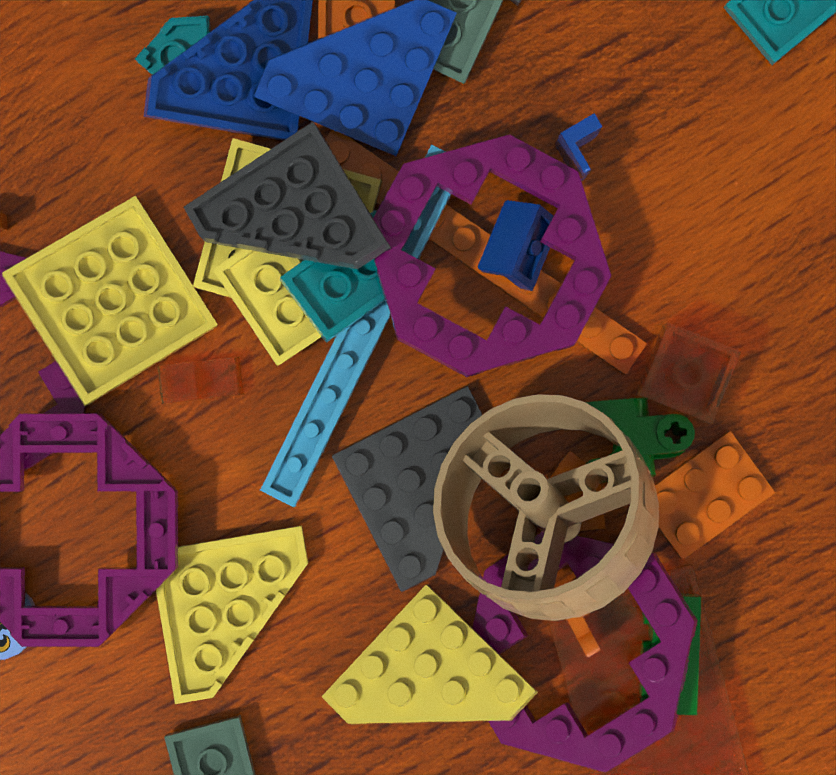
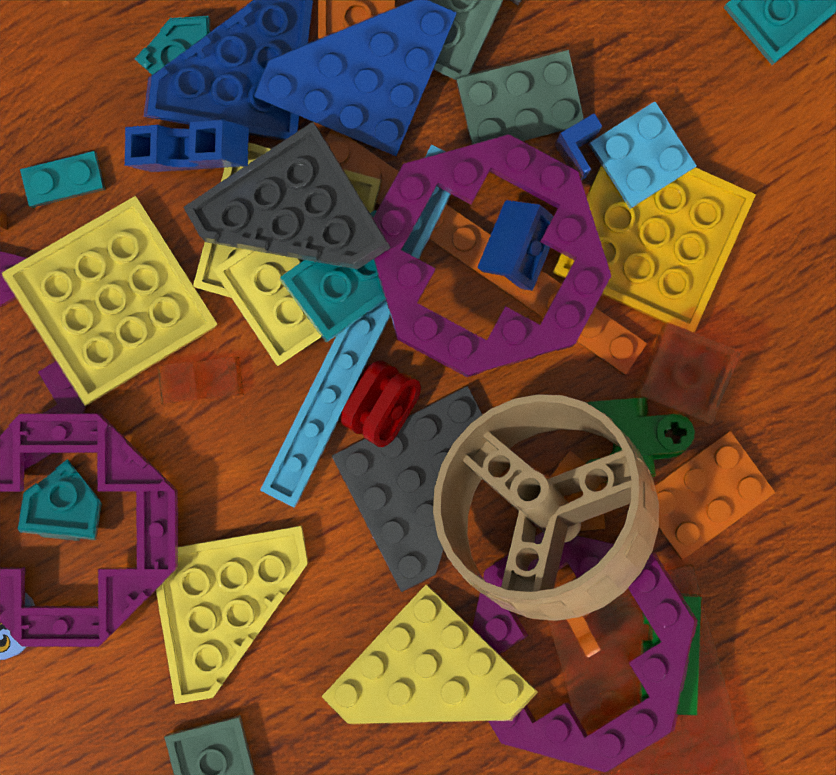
none -> teal plate [18,459,102,541]
none -> teal plate [20,151,106,208]
none -> blue arch [124,119,249,172]
none -> red brick [341,360,421,447]
none -> sand green plate [455,48,584,145]
none -> yellow plate [553,165,756,335]
none -> medium azure plate [589,101,696,209]

